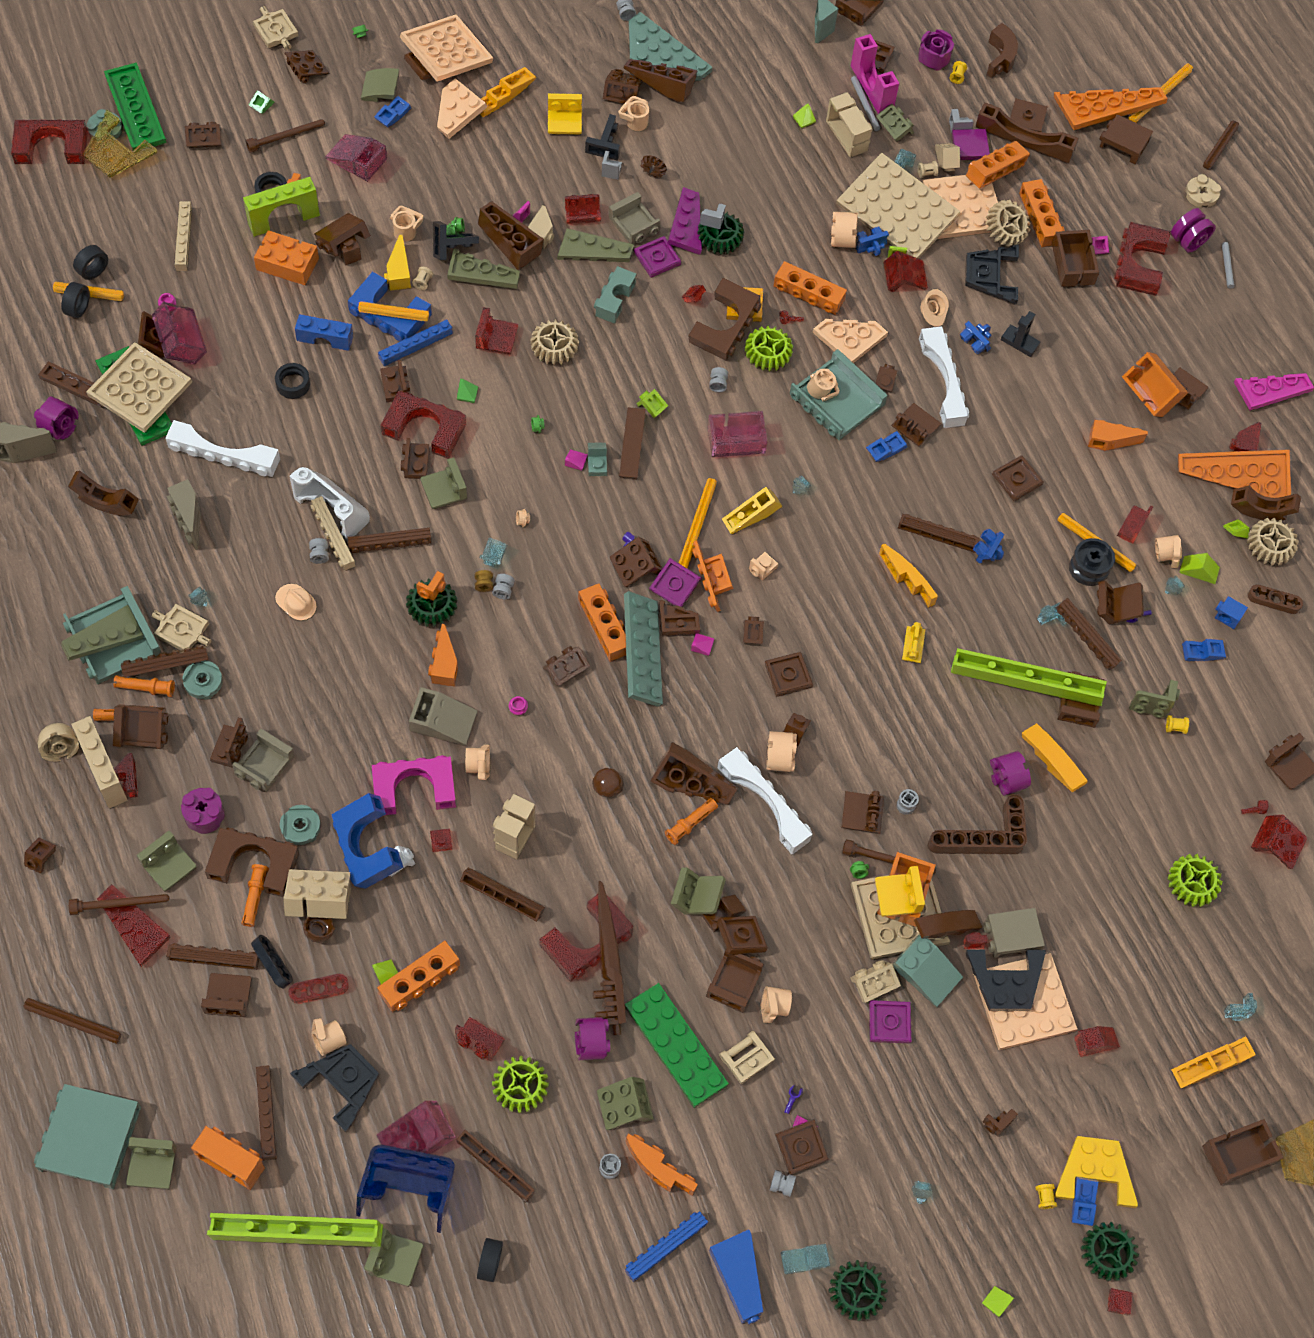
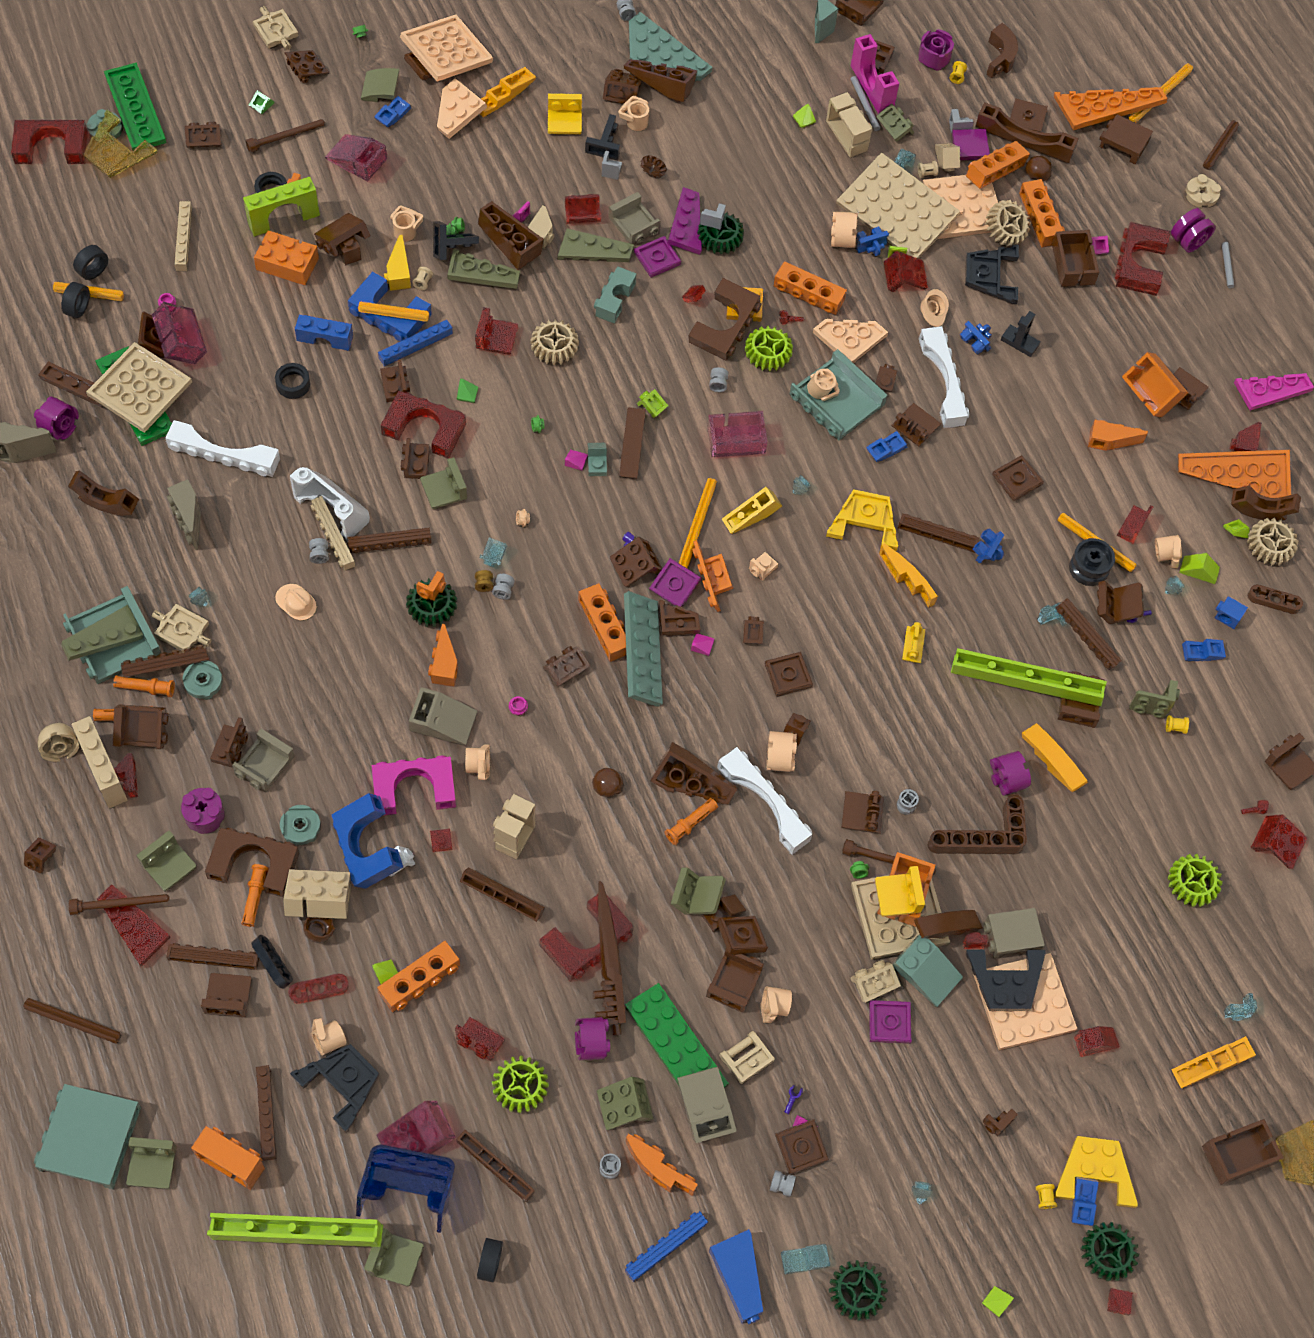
none -> dark tan slope [677,1067,737,1143]
none -> yellow wing [826,489,898,551]
none -> reddish brown hair [1025,156,1052,181]

